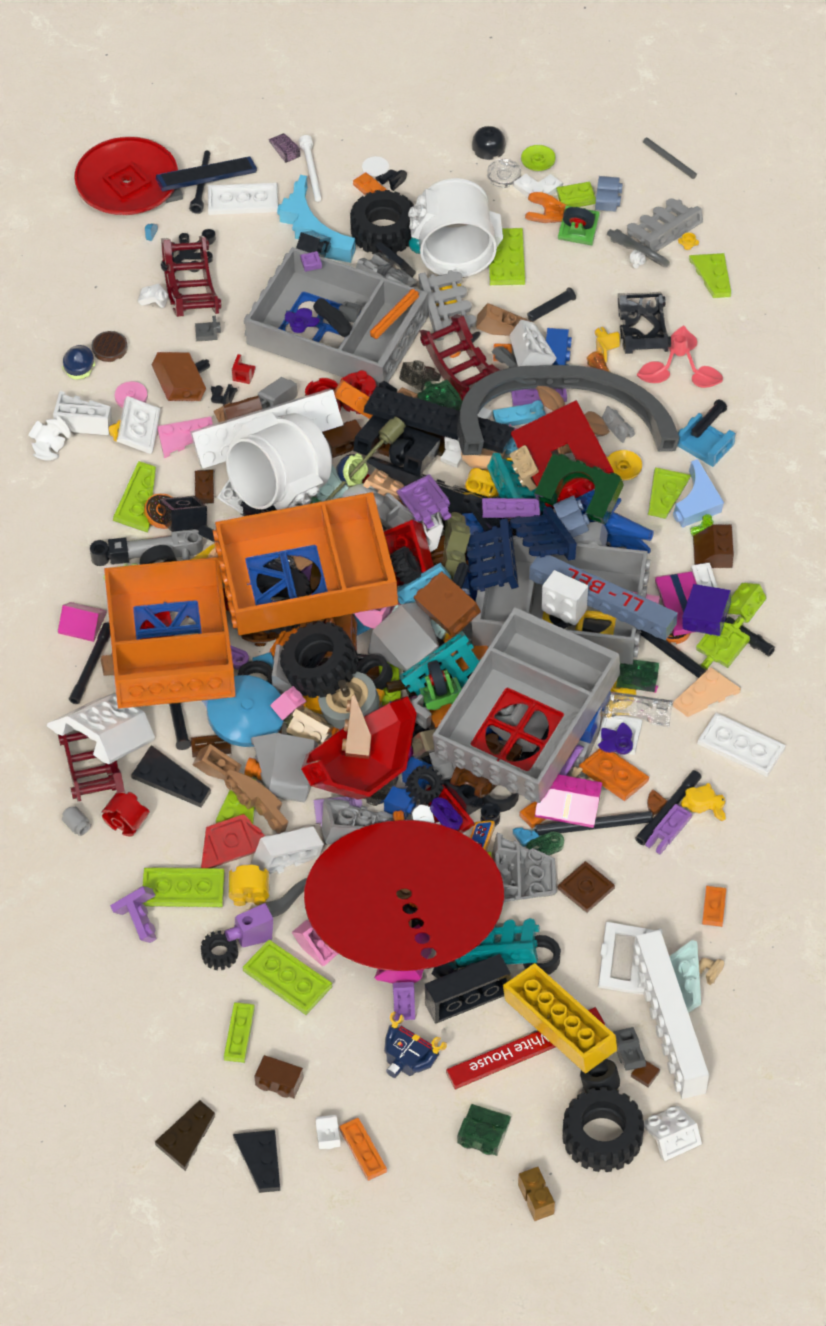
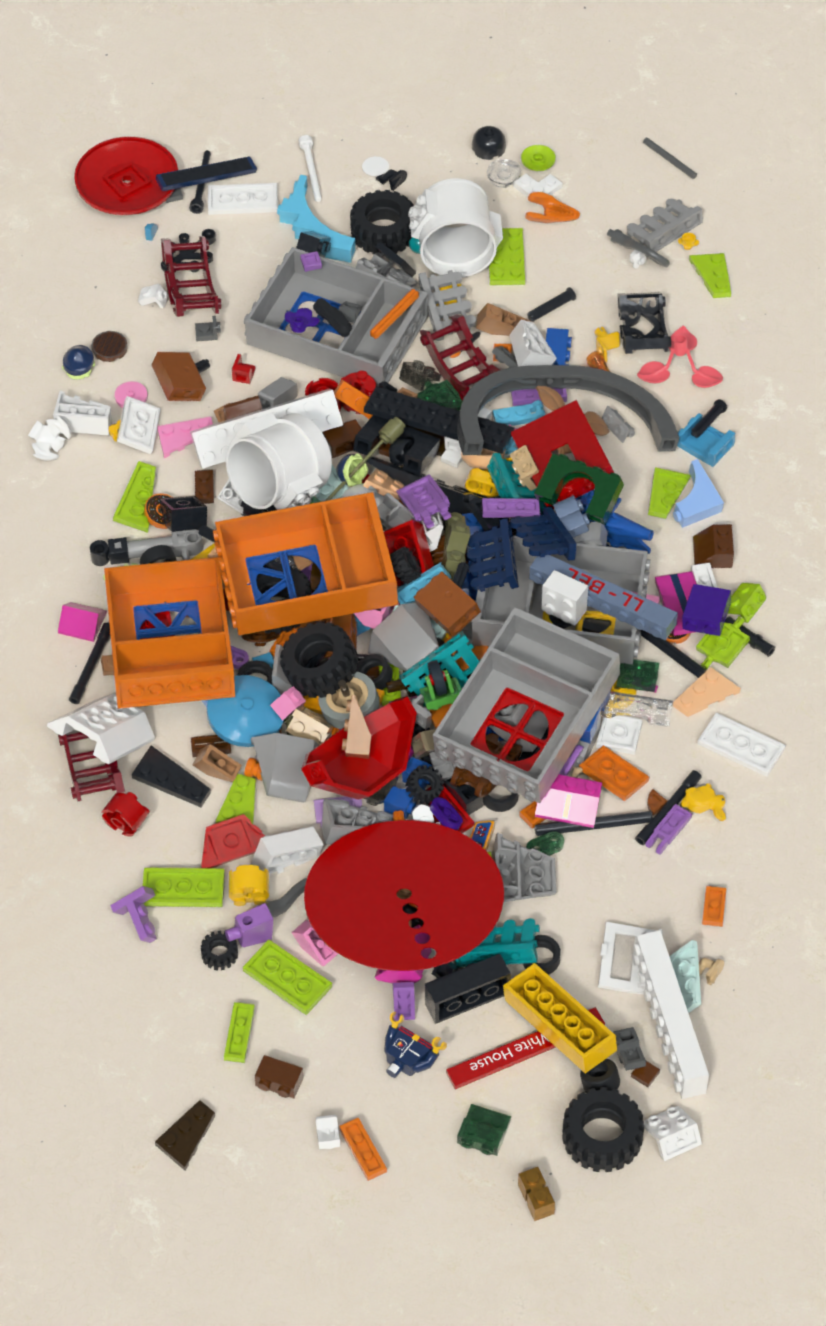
light grey brick [62,807,91,836] -> none
black axle [169,703,191,750] -> none
black piece [211,384,238,406] -> none
medium nougat slope [224,769,288,834] -> none
black wing [233,1130,281,1193] -> none
clear purple slope [269,133,300,163] -> none
orange plate [353,172,387,195] -> none
black wheel [480,802,500,827] -> none
dark azure tile [513,828,540,847] -> none
lime plate [556,182,596,207] -> none
plate [558,206,600,246] -> none
reddish brown plate [558,861,615,913] -> none
sand blue brick [595,176,623,212] -> none
dark purple plate [598,723,633,755] -> none
yellow dish [607,450,642,480] -> none
clear neon green arm [690,514,713,536] -> none

